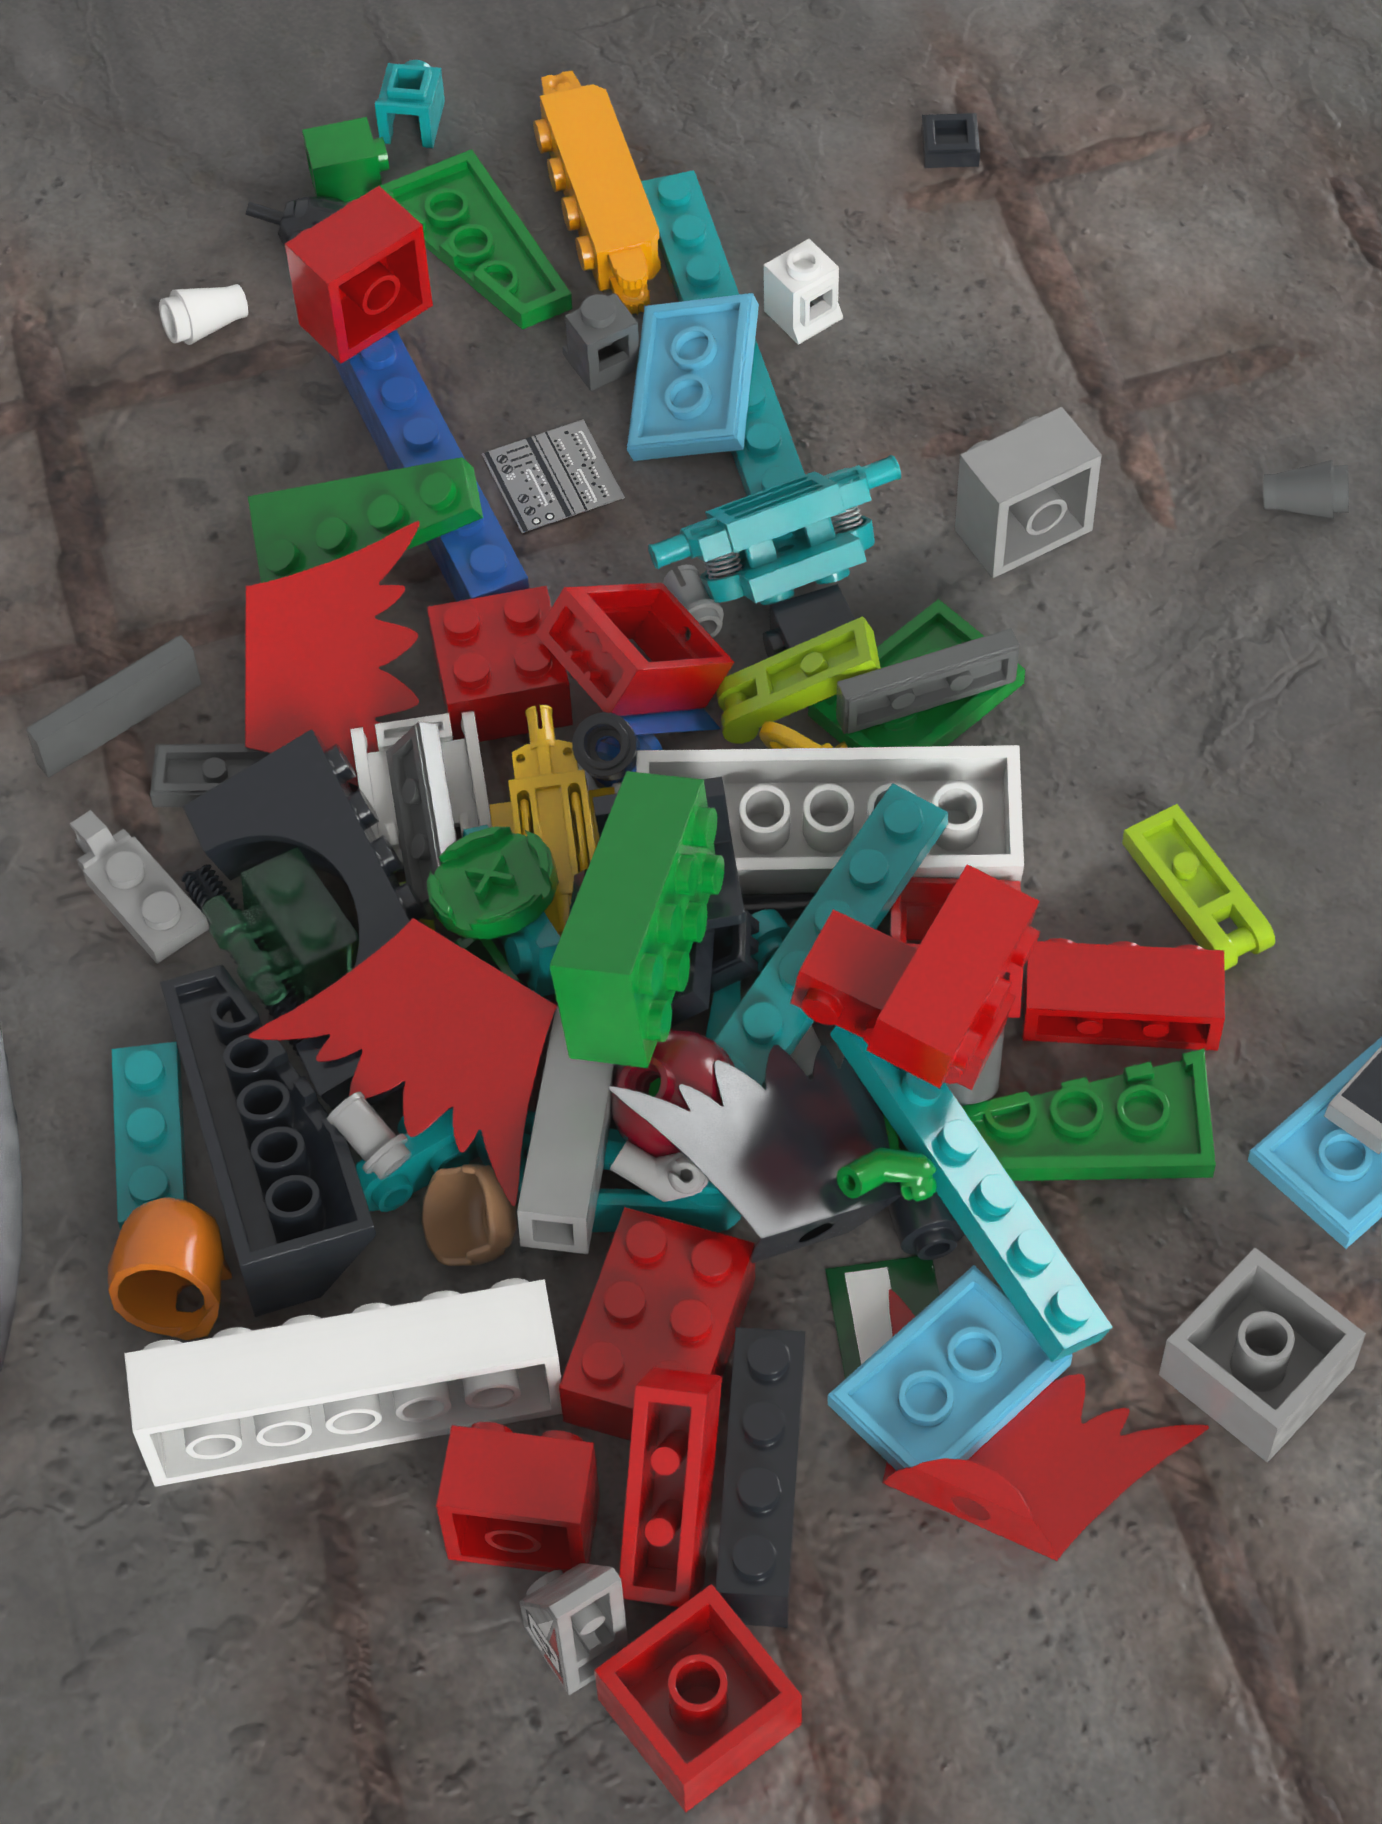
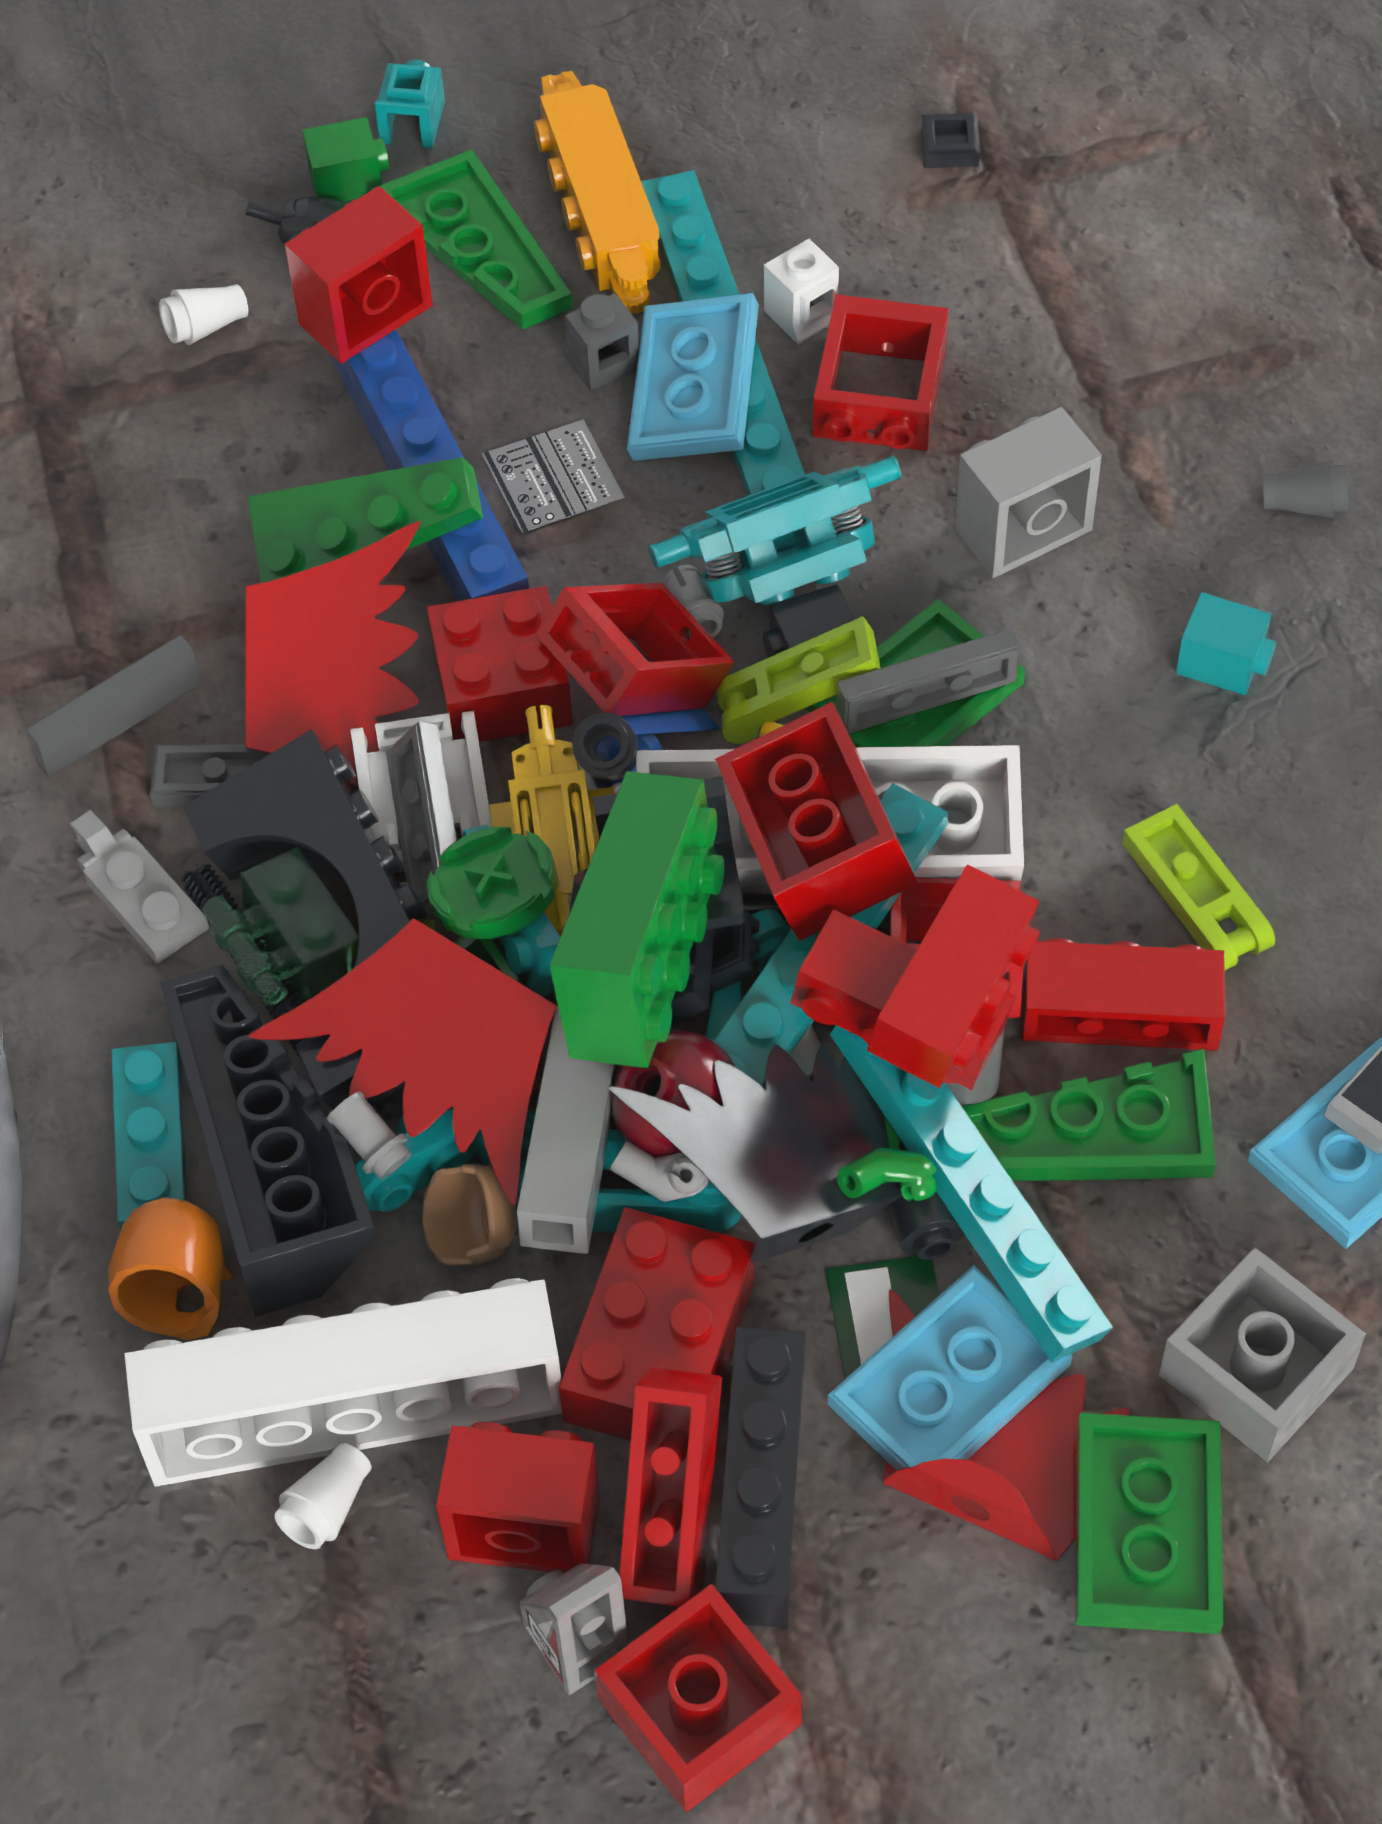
none -> white cone [275,1443,372,1549]
none -> red brick [715,702,919,941]
none -> red window [813,294,949,451]
none -> green plate [1075,1413,1223,1634]
none -> teal brick [1176,592,1276,696]

